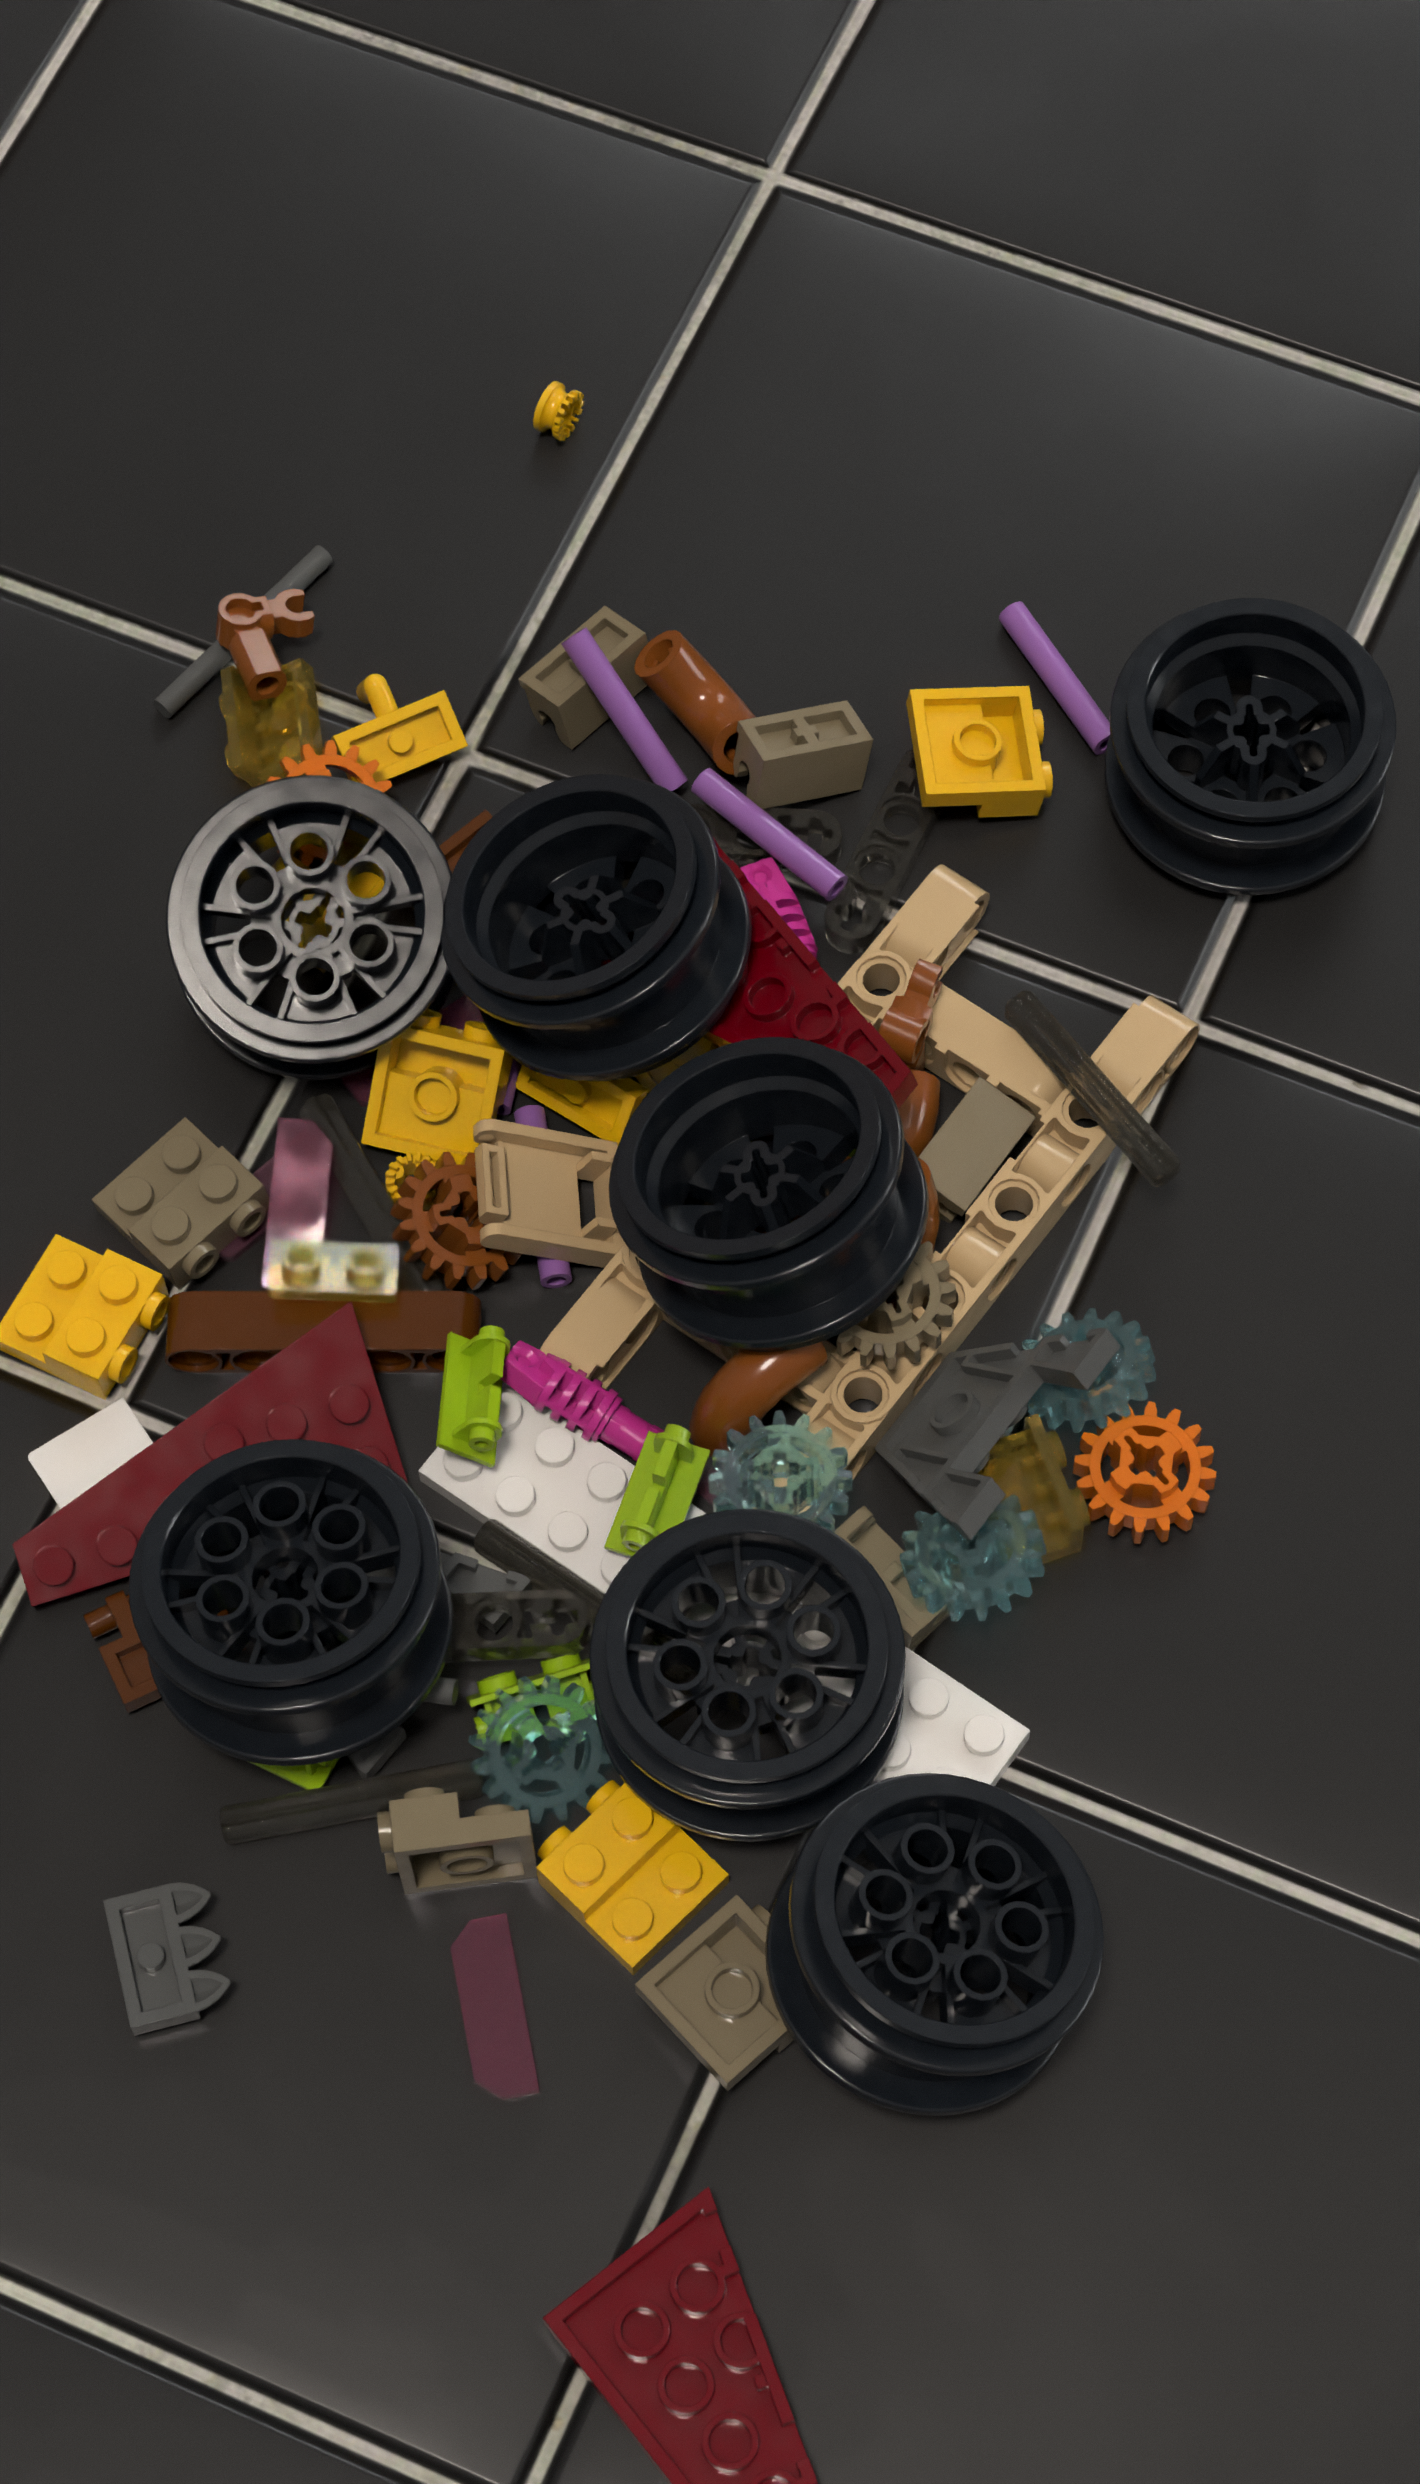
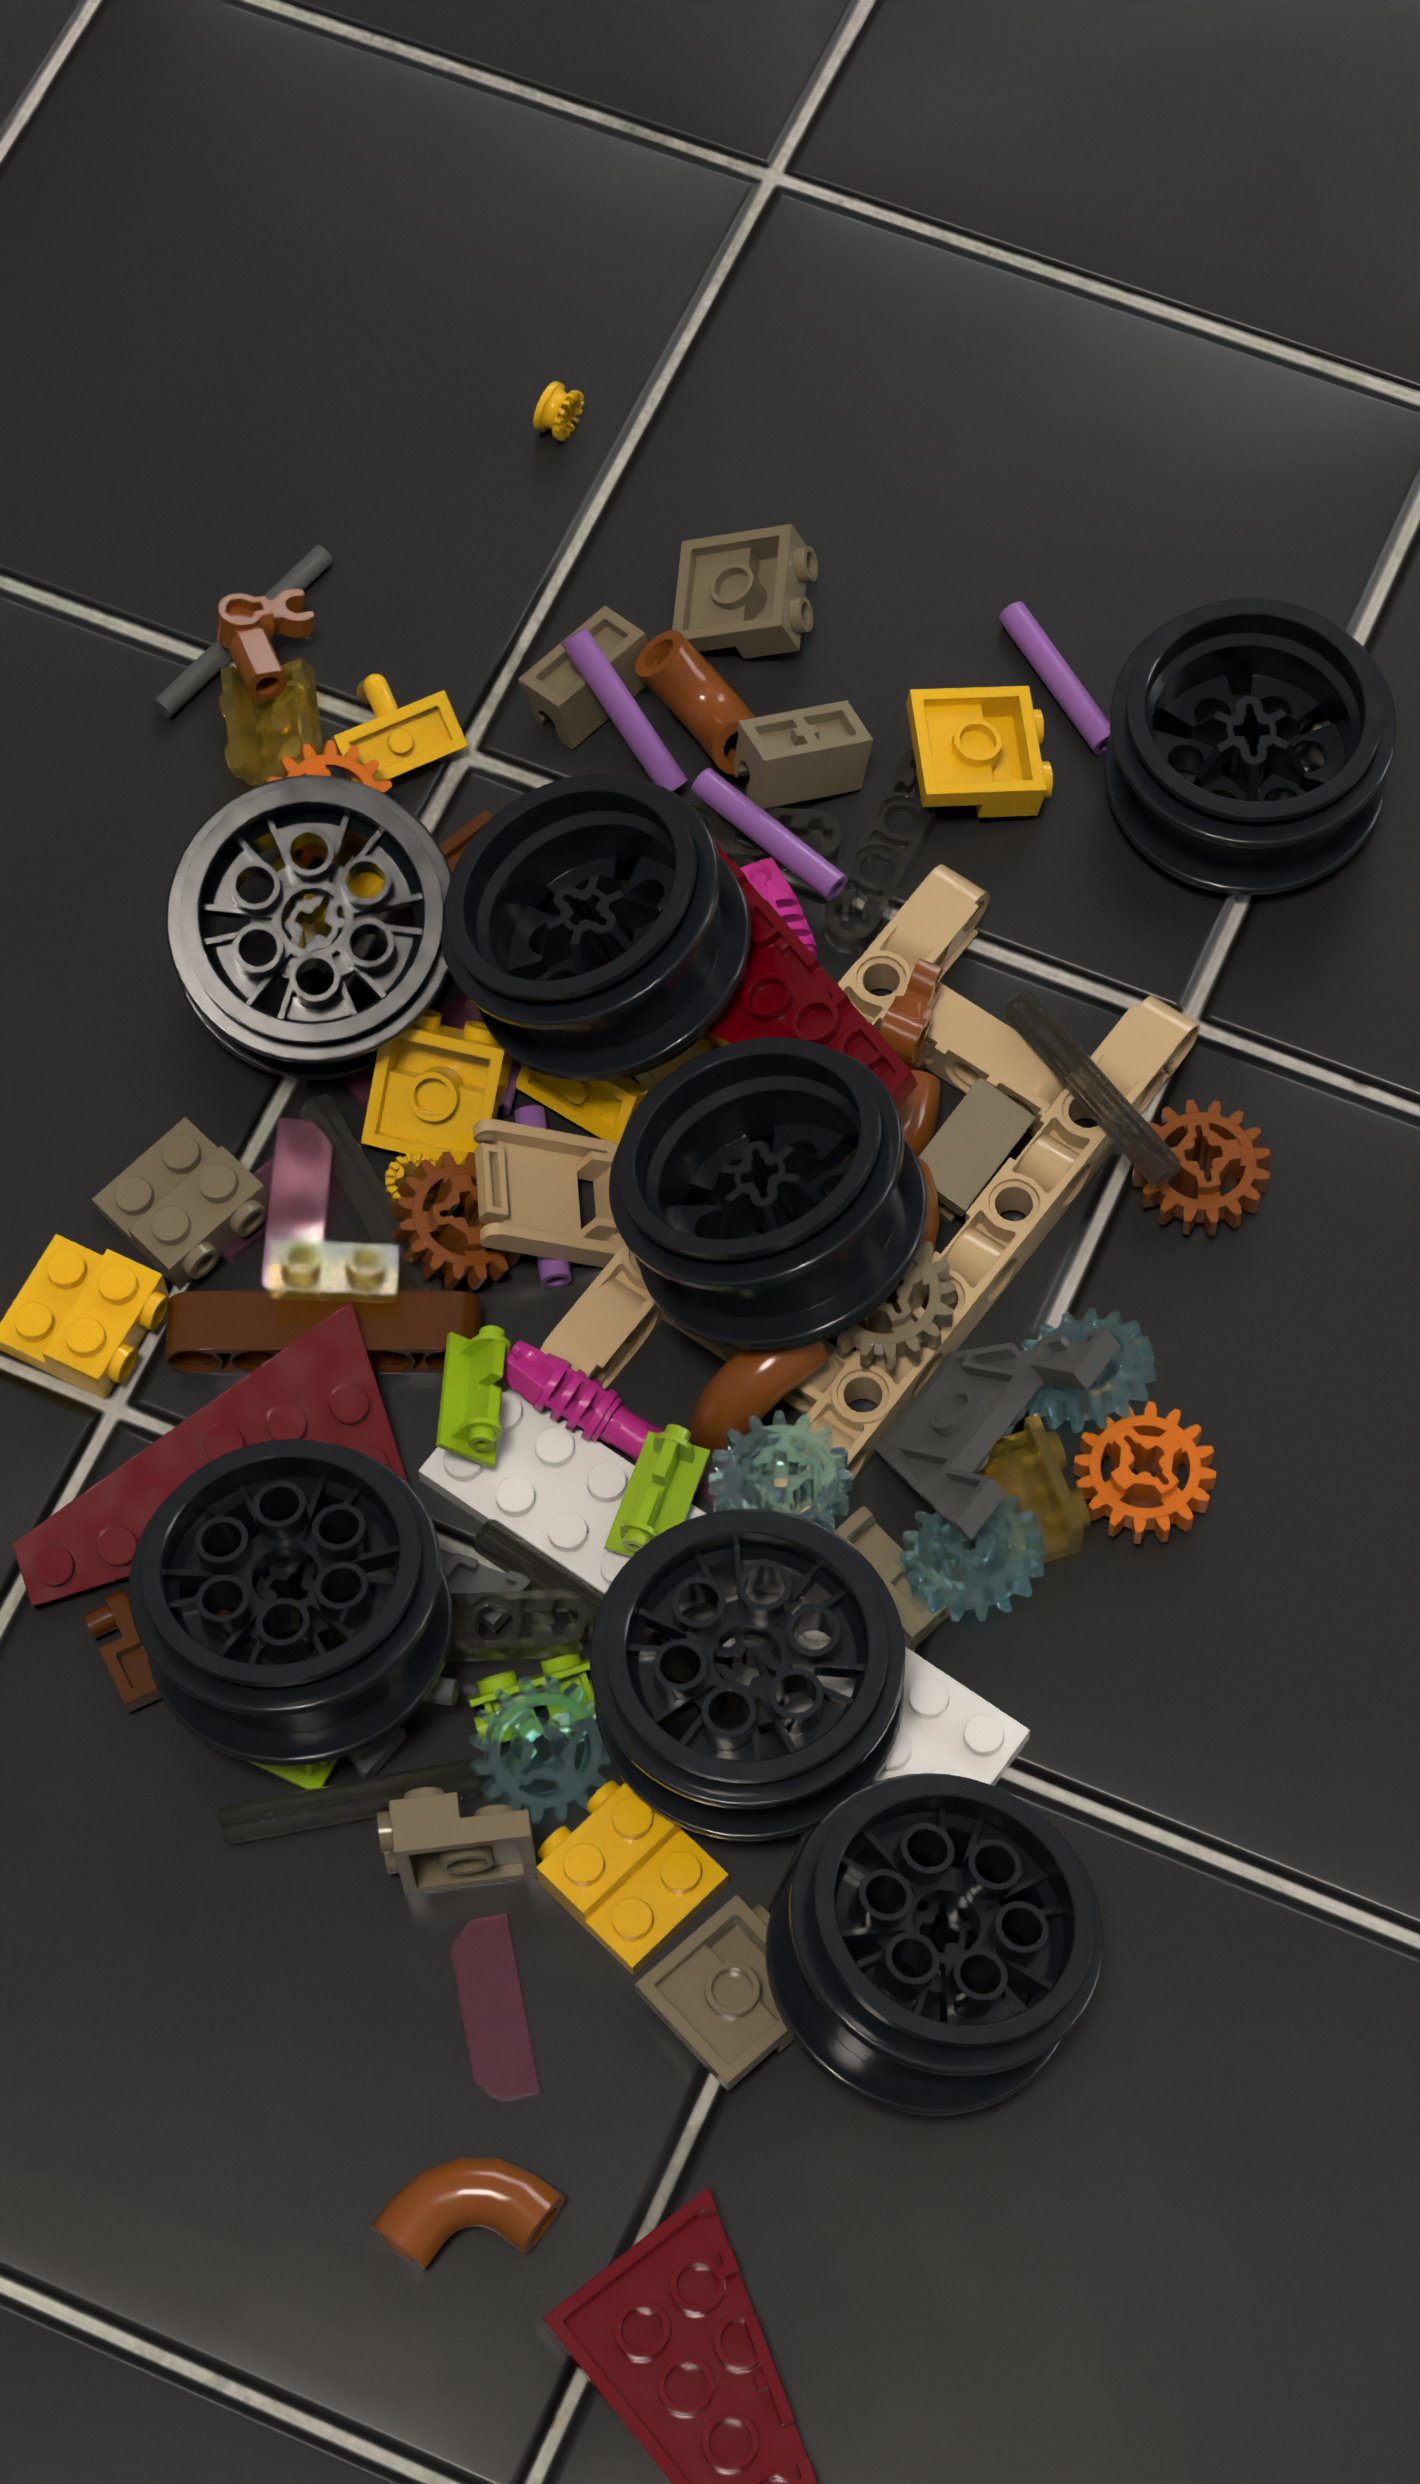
white sticker [28,1397,153,1509] -> none
dark grey plate [103,1882,231,2036] -> none
none -> dark orange cylinder [370,2157,565,2270]
none -> dark tan plate [672,524,818,659]
none -> dark orange gear [1132,1099,1271,1236]

